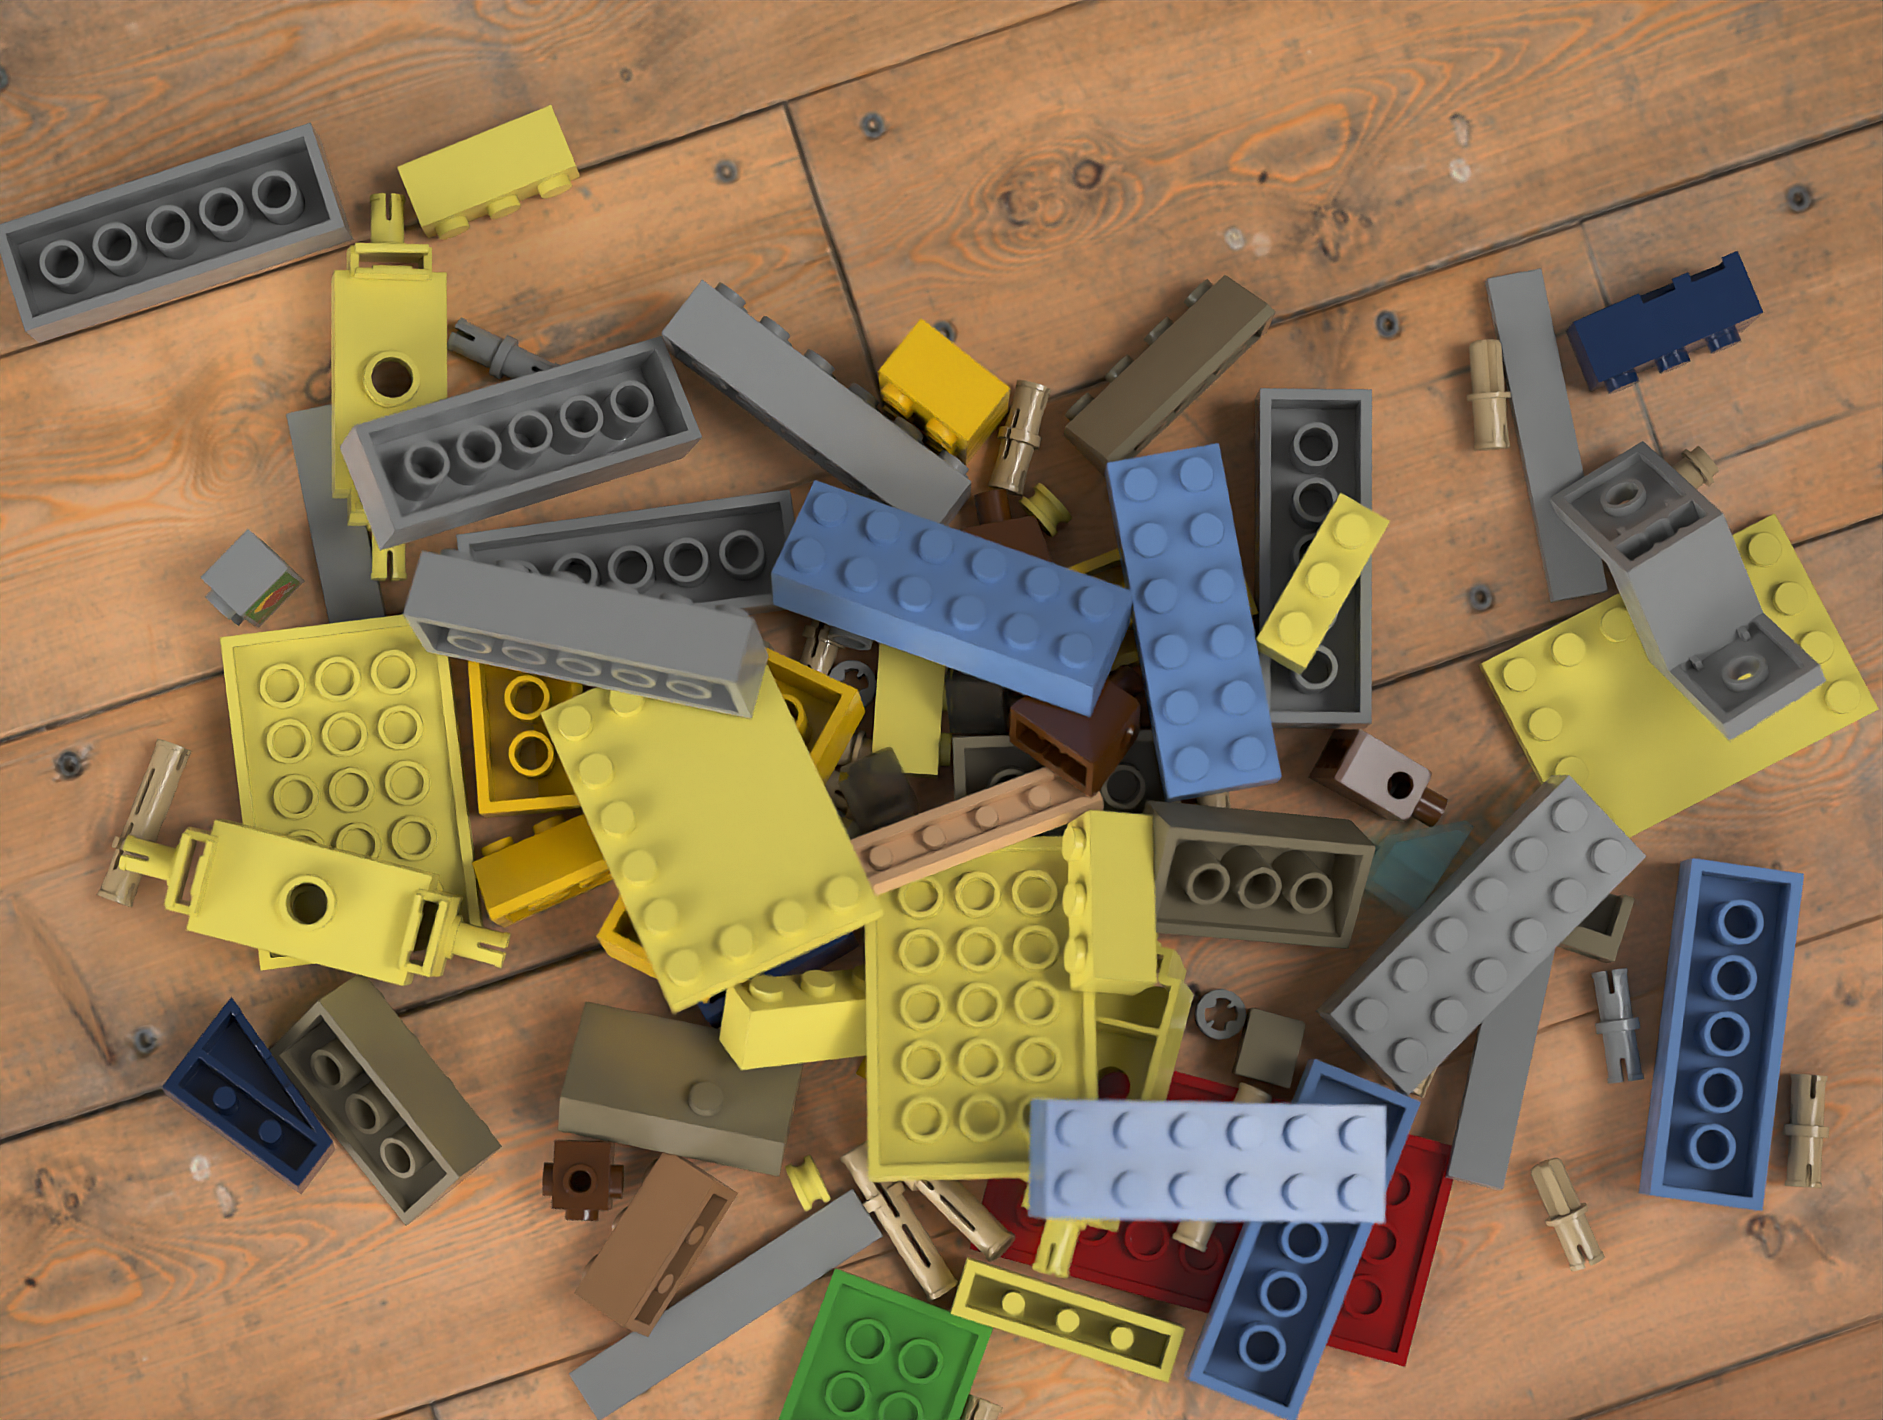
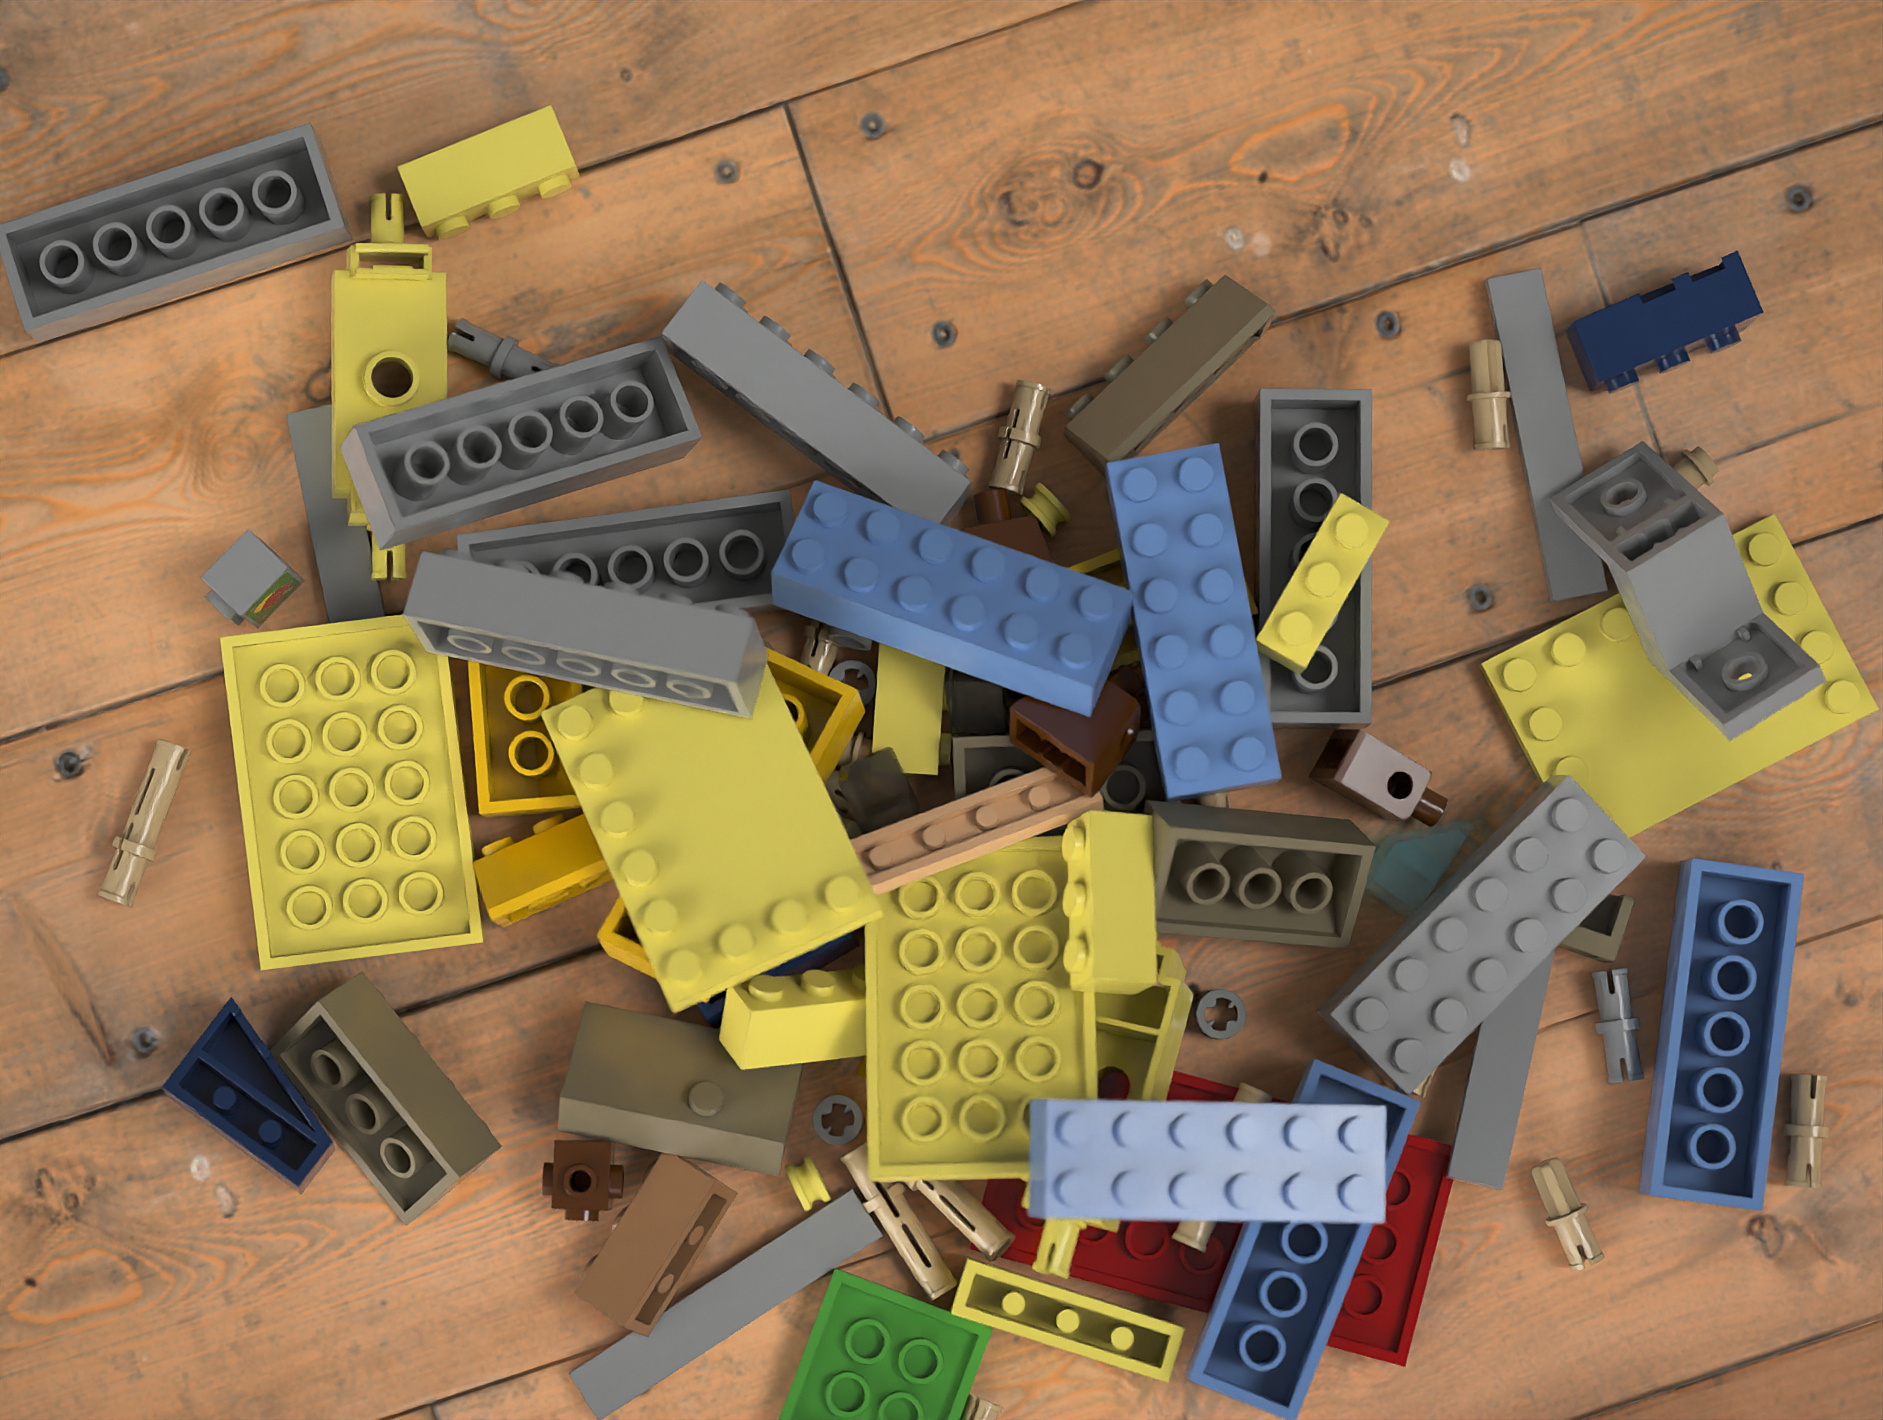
light yellow brick [119,819,511,986] -> none
yellow brick [878,318,1010,465] -> none
dark tan panel [1231,1008,1306,1088] -> none
none -> light grey bush [813,1094,864,1146]

